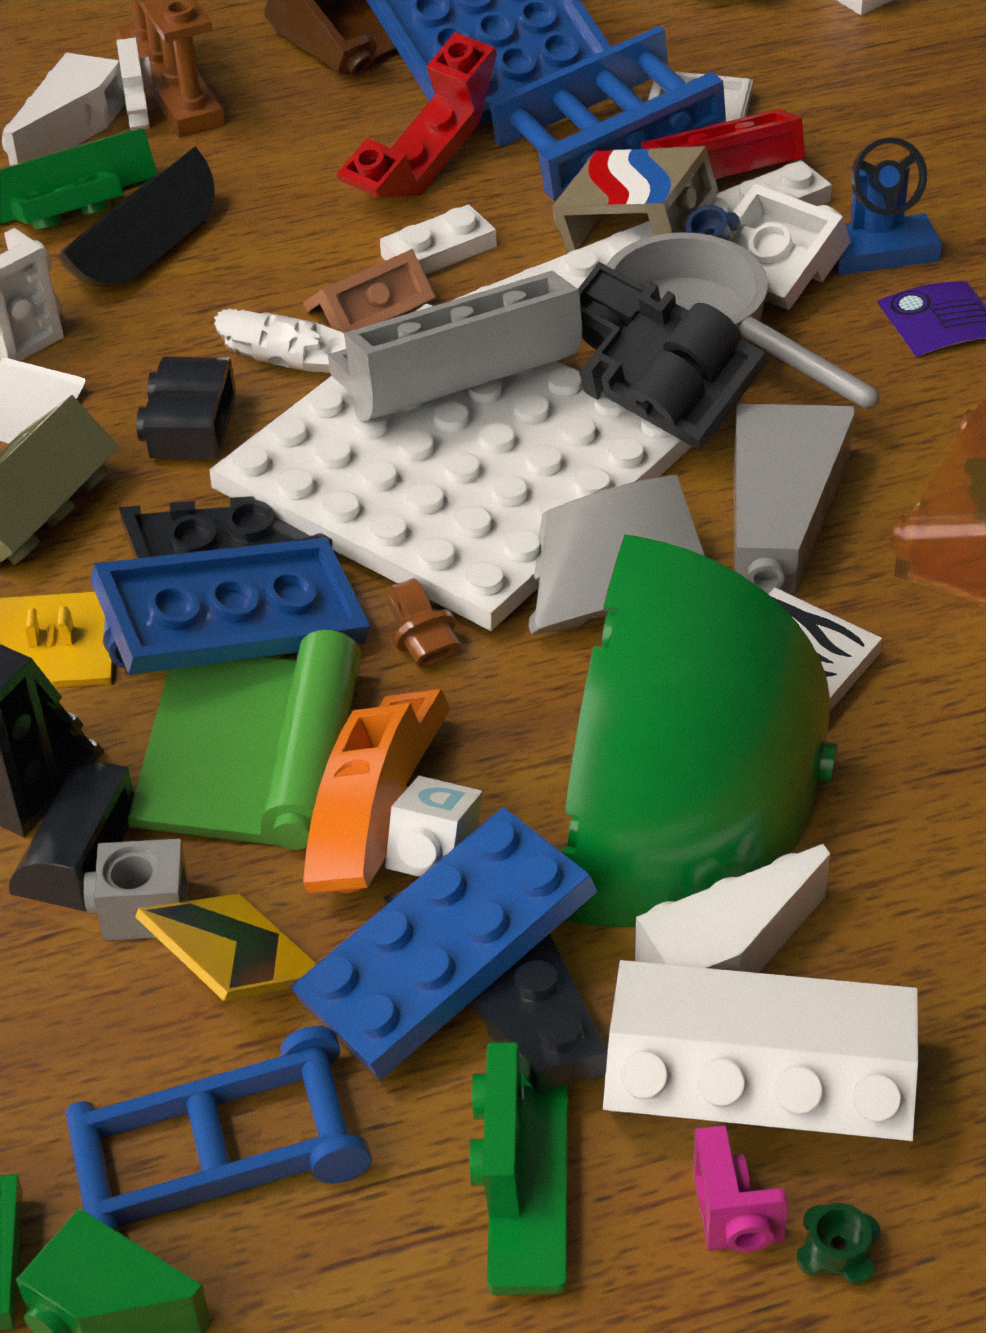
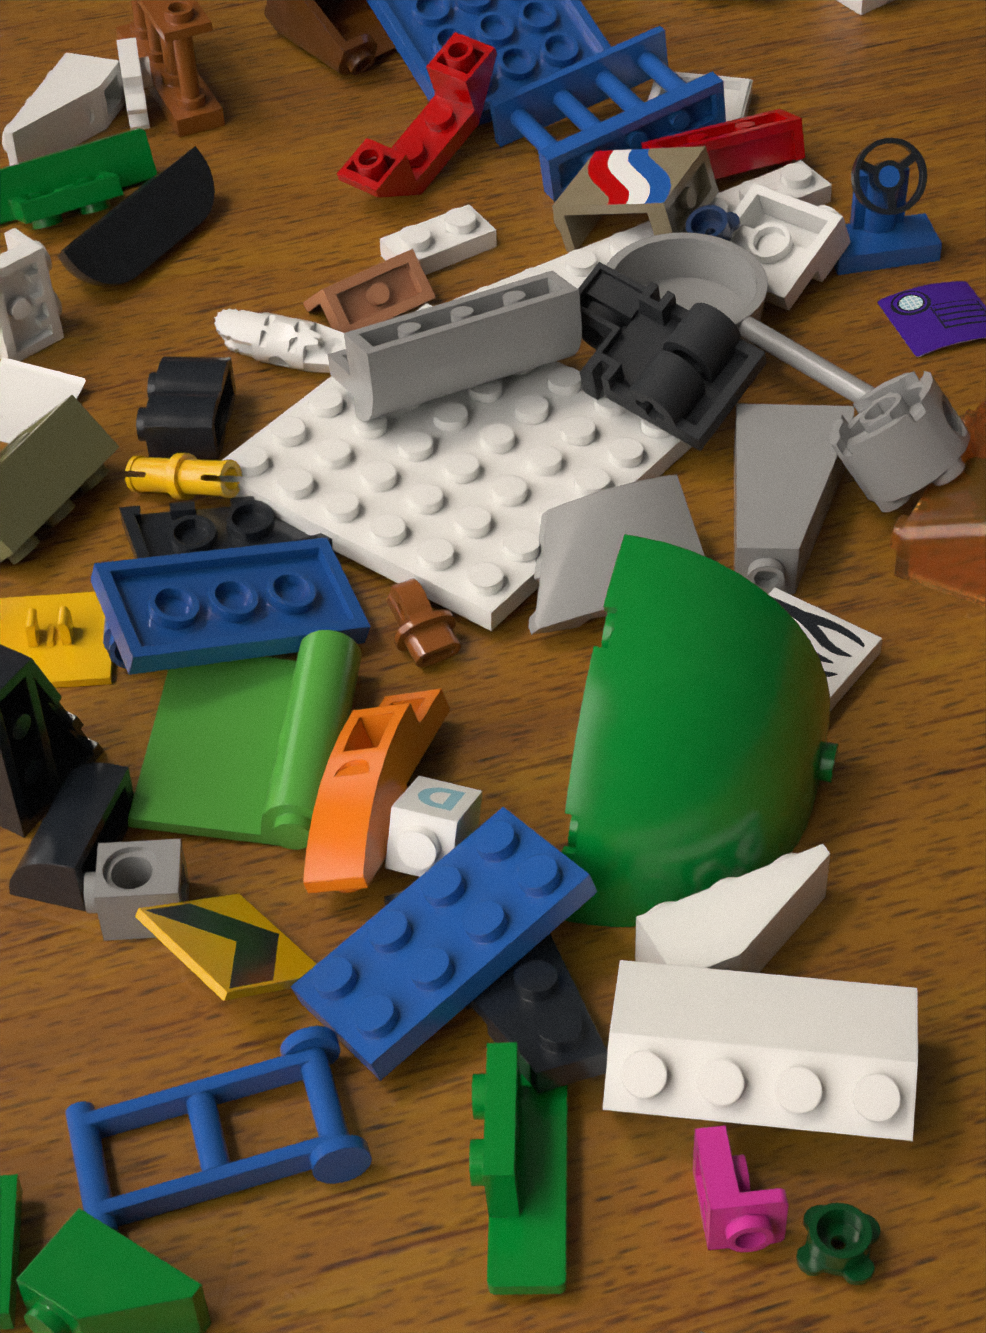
none -> yellow pin [125,453,242,500]
none -> light grey brick [829,371,971,512]

